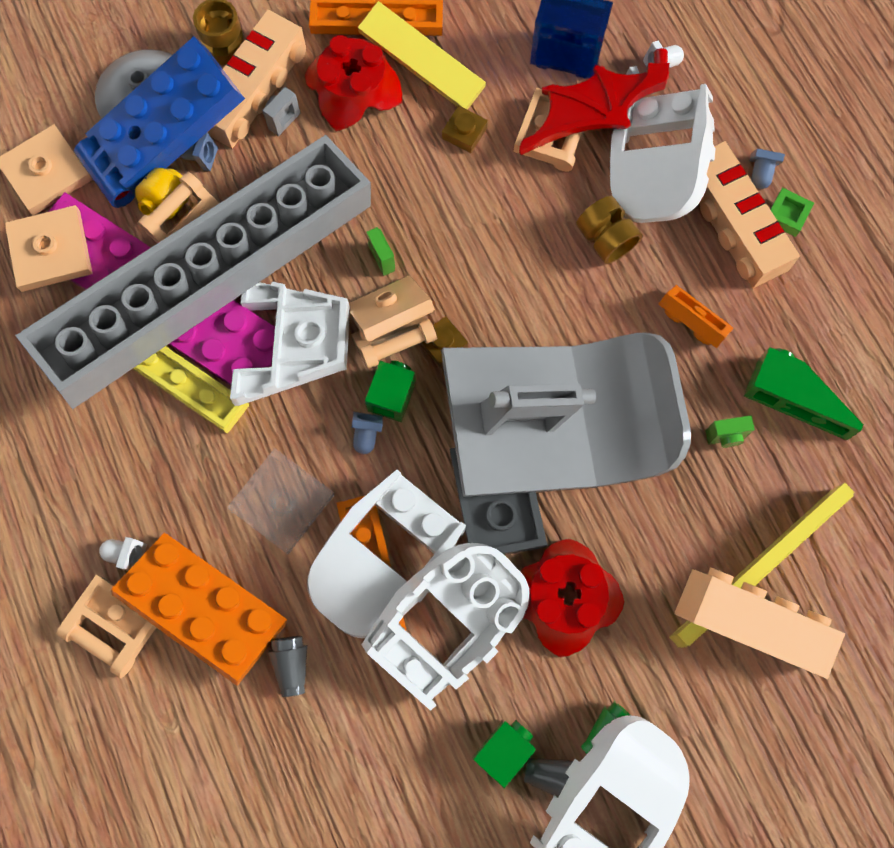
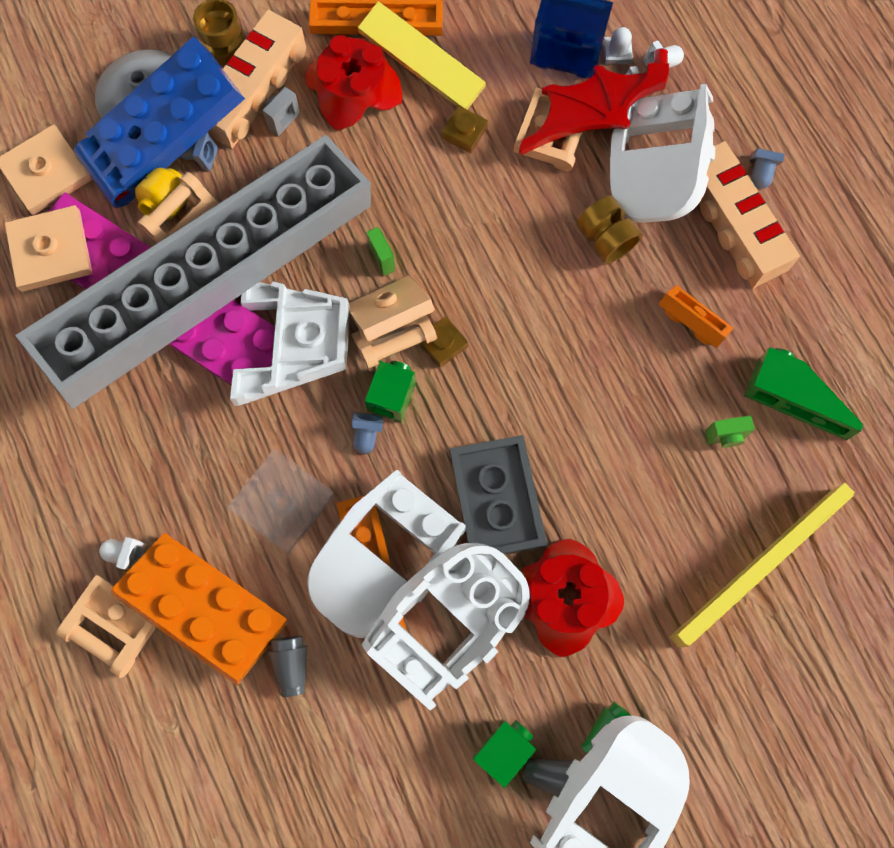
light yellow tile [133,346,249,434] -> none
light grey door [441,332,691,497] -> none
light nougat brick [674,567,845,679] -> none
bright green plate [770,187,814,237] -> none
none -> white piece [604,27,633,65]

